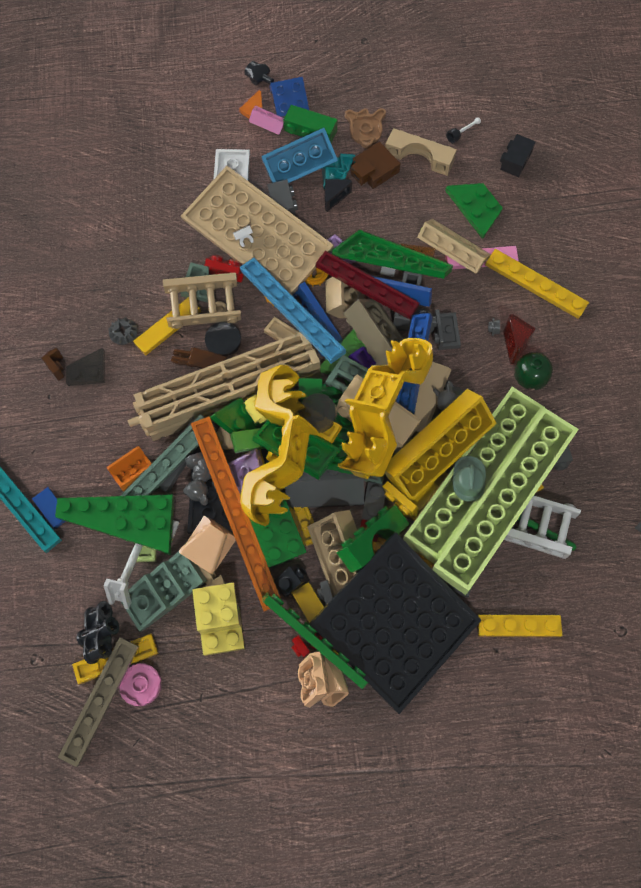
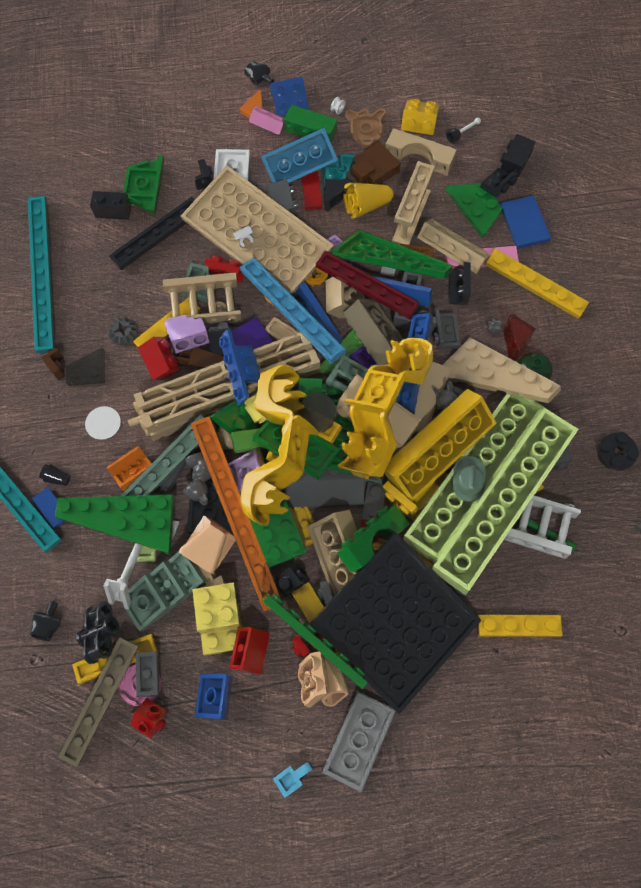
none -> teal plate [28,196,55,354]
none -> black piece [29,601,61,642]
none -> black cone [39,464,71,486]
none -> white sticker [85,406,121,440]
none -> black brick [90,191,132,220]
none -> black plate [109,197,195,270]
none -> green wing [123,155,164,214]
none -> red brick [130,698,168,739]
none -> dark grey plate [135,651,159,697]
none -> red brick [138,337,180,380]
none -> lavender piece [164,315,209,353]
none -> black bracket [194,159,213,190]
none -> blue slope [195,674,233,721]
none -> blue bracket [219,329,260,405]
none -> red brick [229,627,270,675]
none -> dark purple tile [231,318,274,350]
none -> medium azure plate [273,762,312,798]
none -> red tile [302,170,322,211]
none -> light grey tile [322,691,396,792]
none -> white bush [331,97,346,115]
none -> yellow cone [343,182,393,219]
none -> tan fence [392,161,435,247]
none -> yellow bracket [401,99,439,135]
none -> tan wing [443,338,561,403]
none -> black bracket [450,262,471,305]
none -> black bracket [480,168,519,198]
none -> blue tile [500,195,551,249]
none -> black plate [598,432,639,471]

